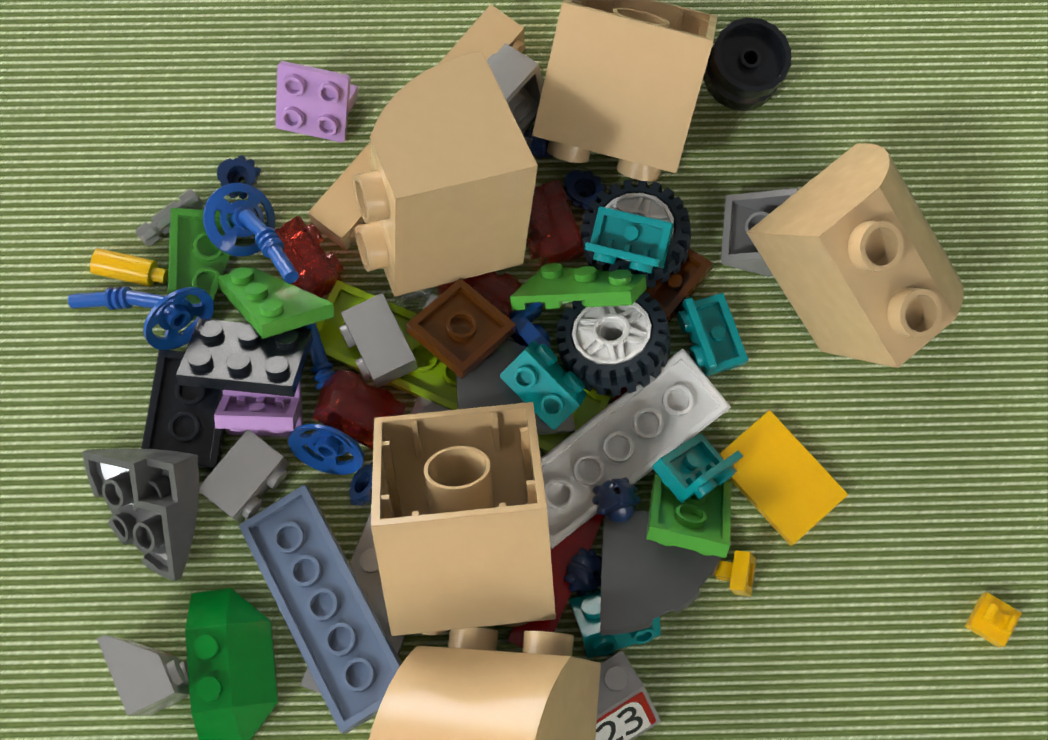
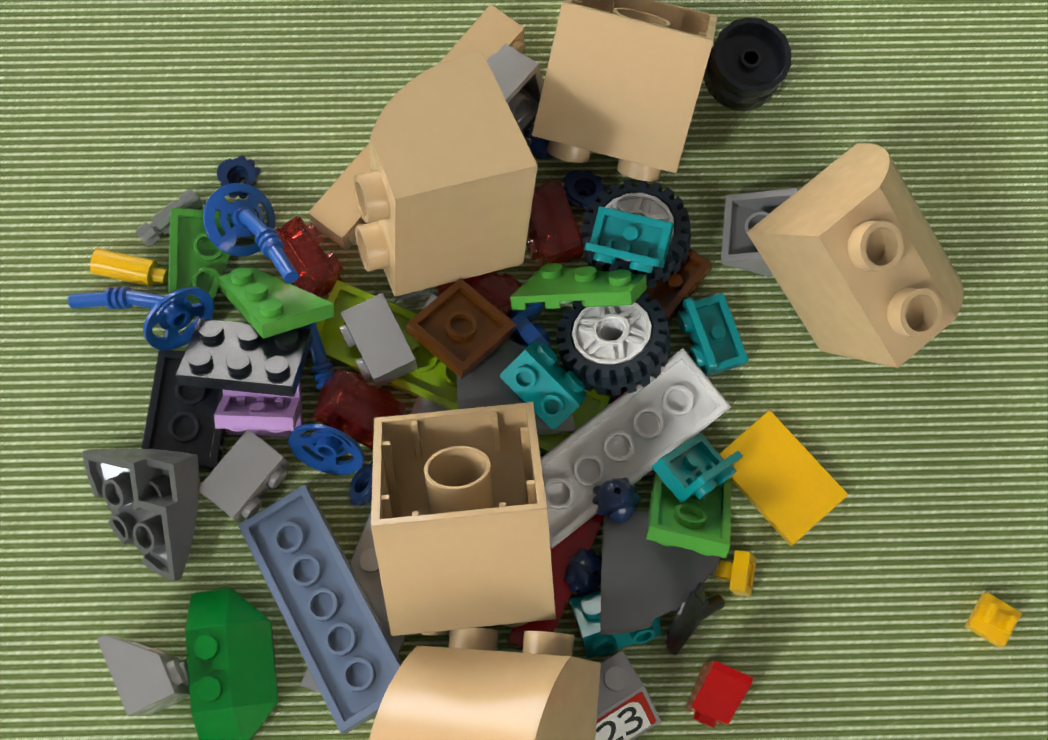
lavender bracket [275,61,358,142] -> none
none -> black hand [666,582,725,656]
none -> red slope [685,660,753,729]

